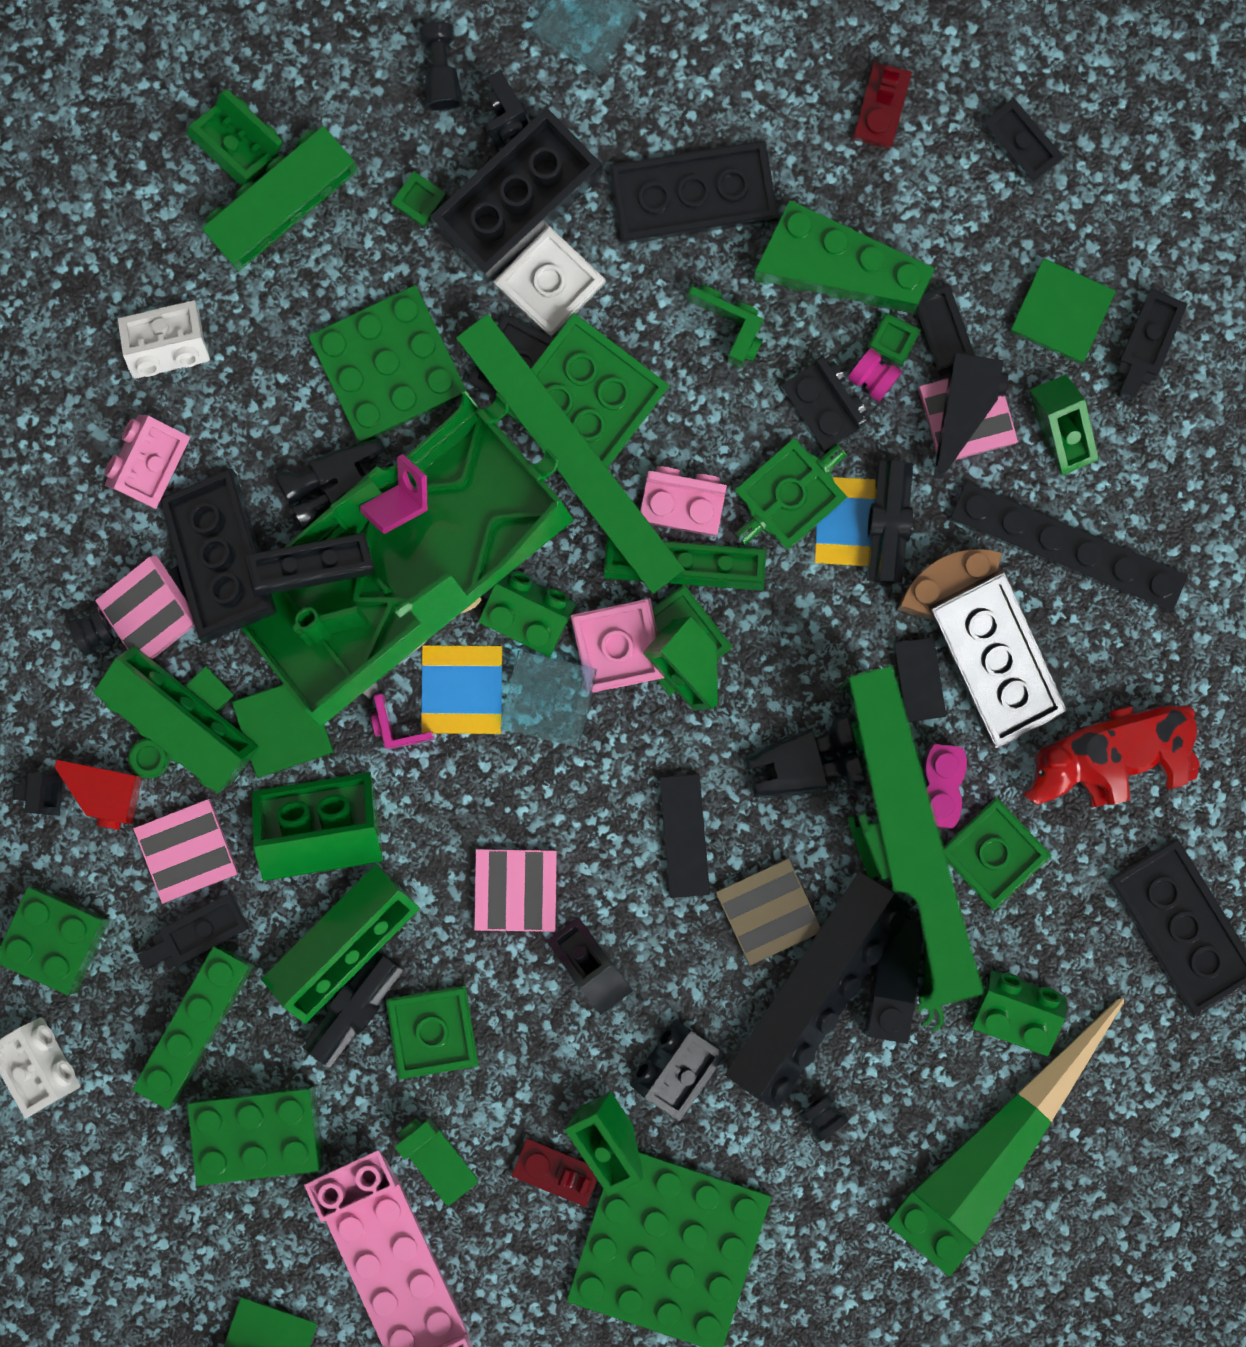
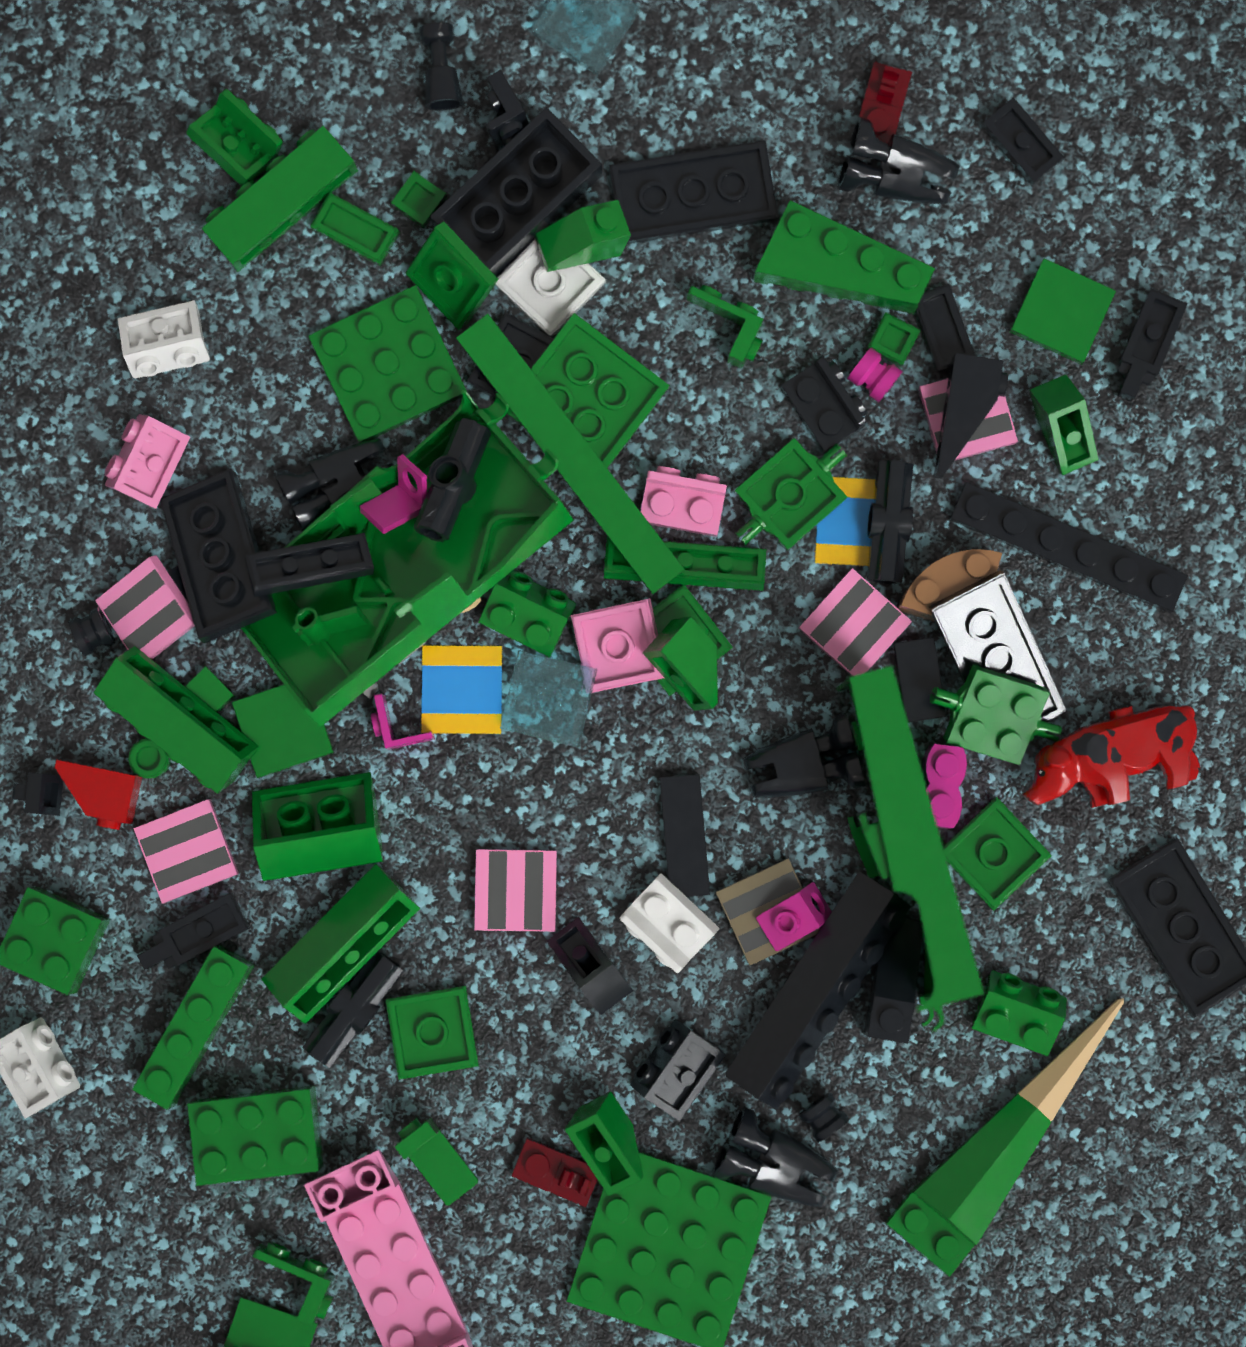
none -> green bracket [253,1242,335,1327]
none -> green tile [310,192,400,267]
none -> green tile [405,221,499,330]
none -> black piece [413,418,491,543]
none -> green slope [535,200,631,272]
none -> white bracket [619,873,720,973]
none -> black piece [712,1106,839,1207]
none -> dark pink bracket [756,882,832,952]
none -> tile [798,568,912,676]
none -> black piece [837,117,960,204]
none -> green plate [930,665,1062,765]

